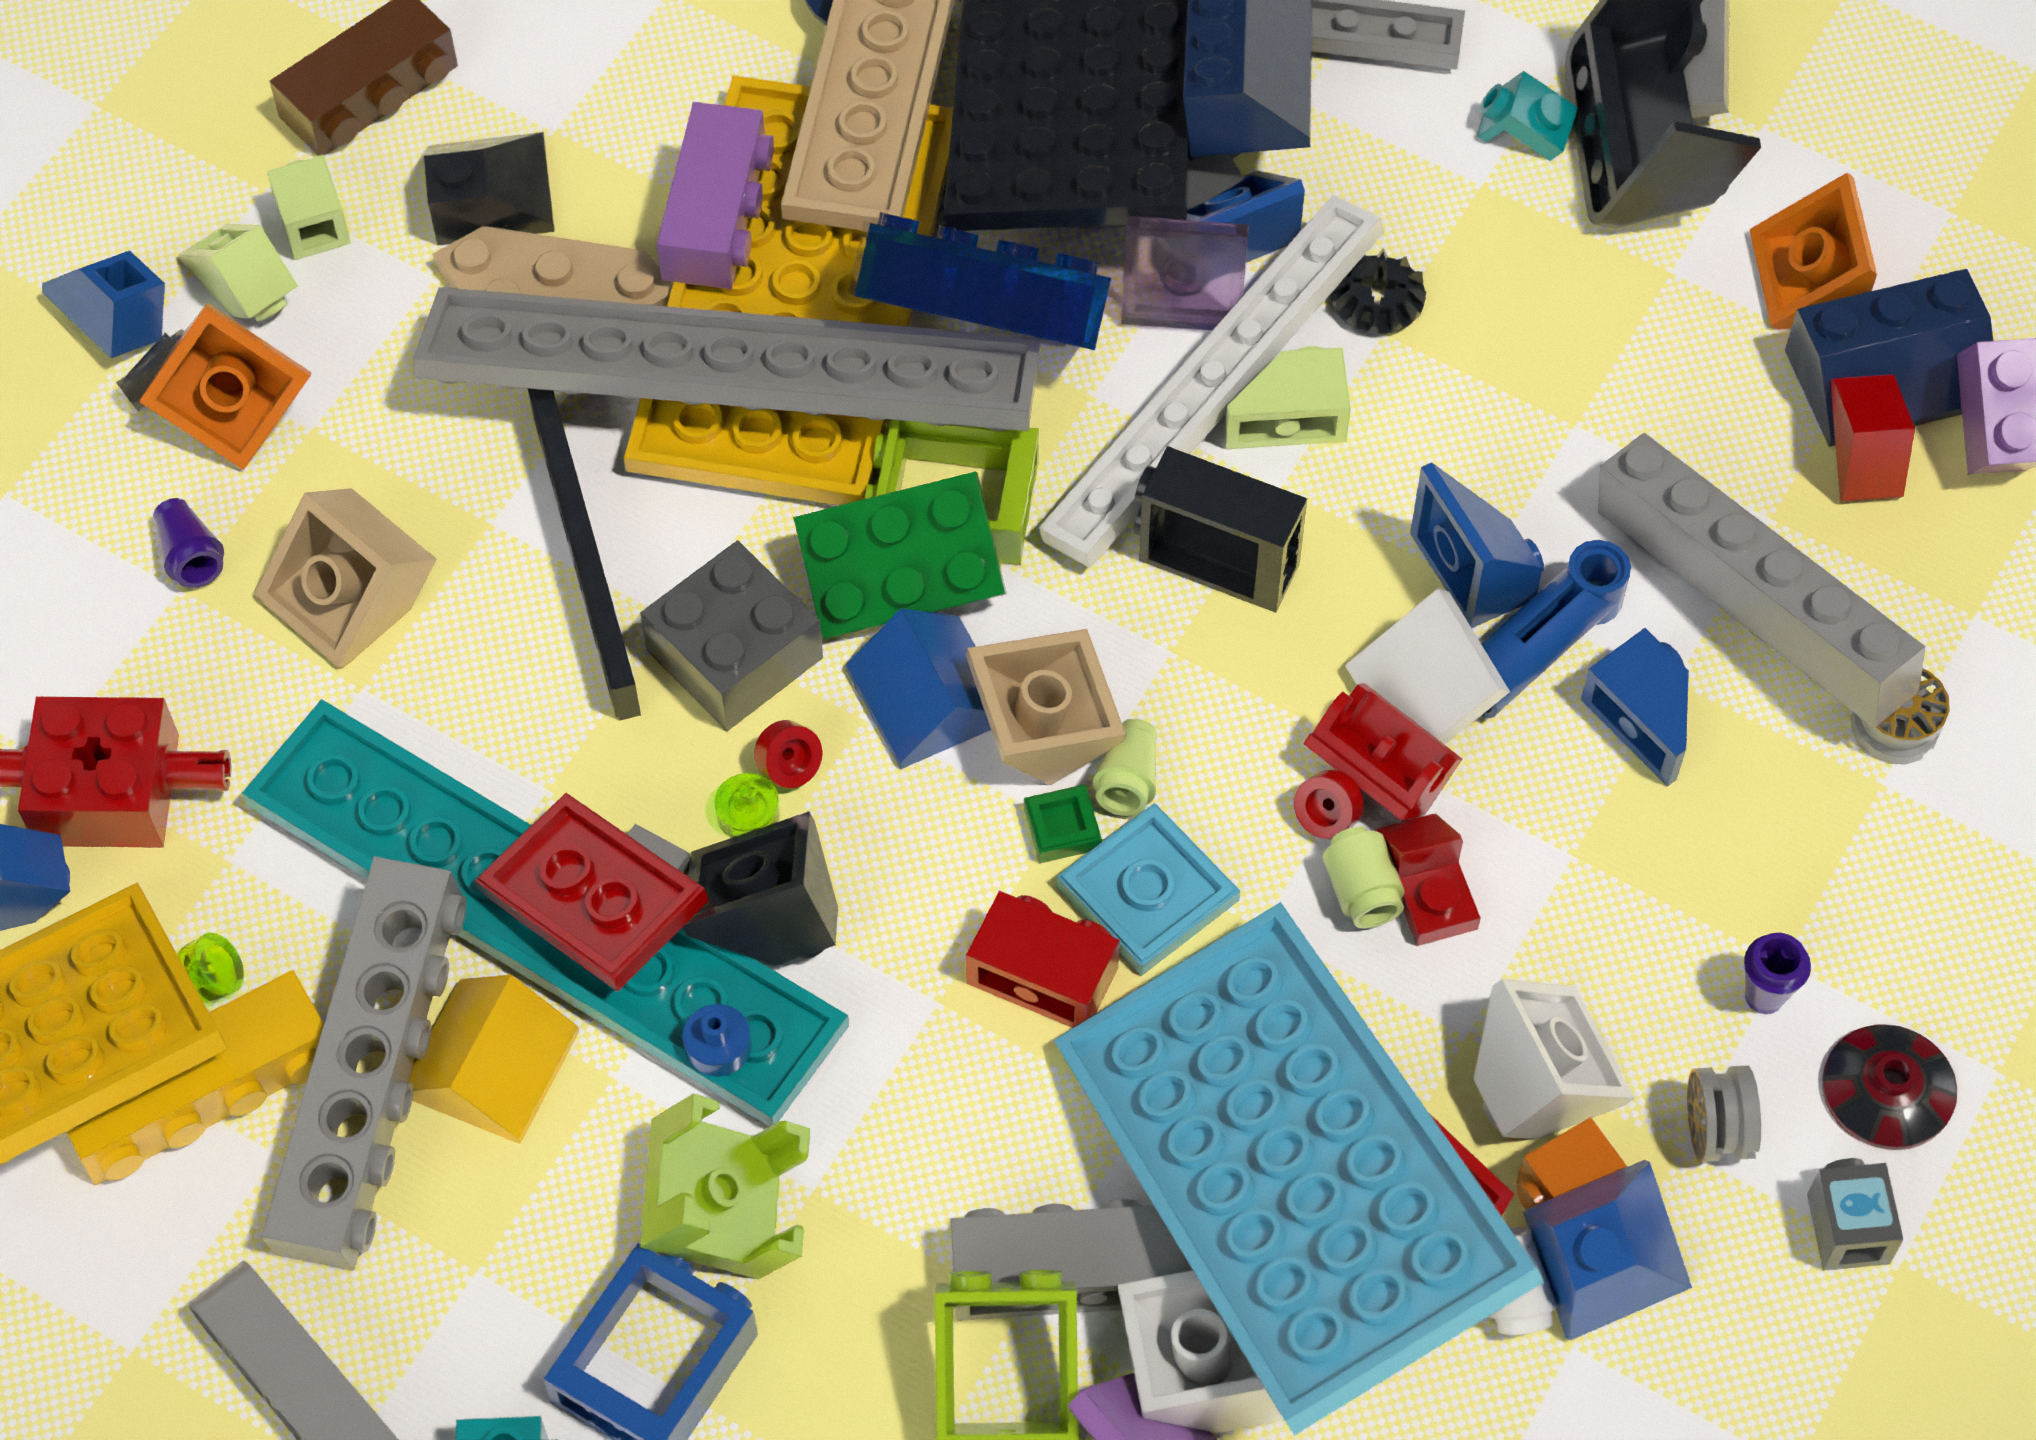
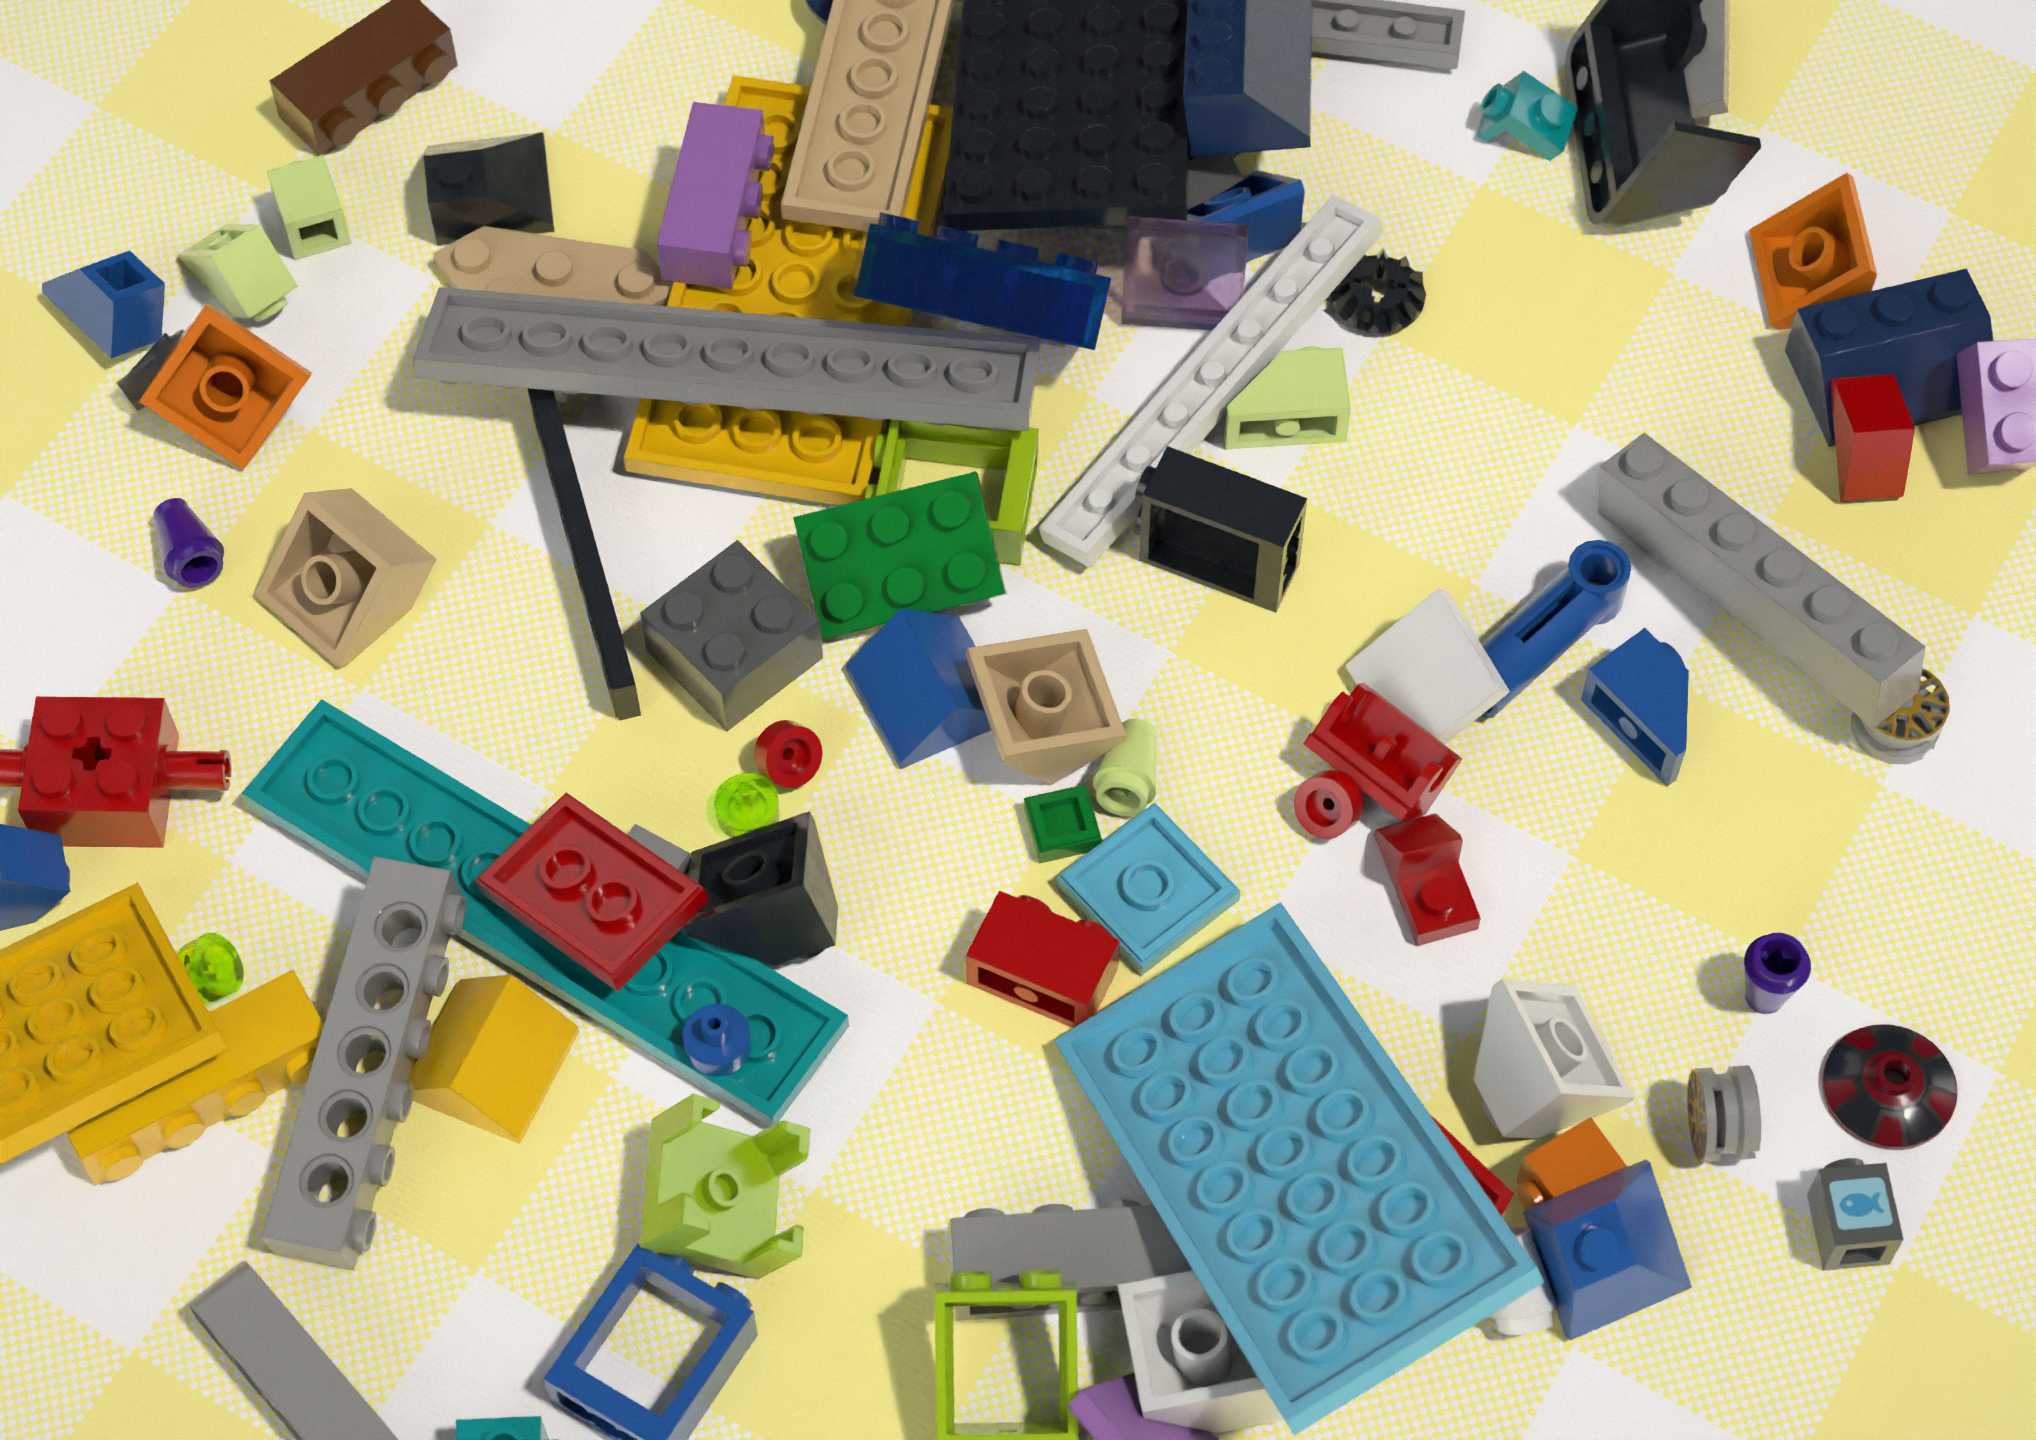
yellowish green brick [1322,827,1404,929] -> none
blue slope [1410,462,1544,628] -> none

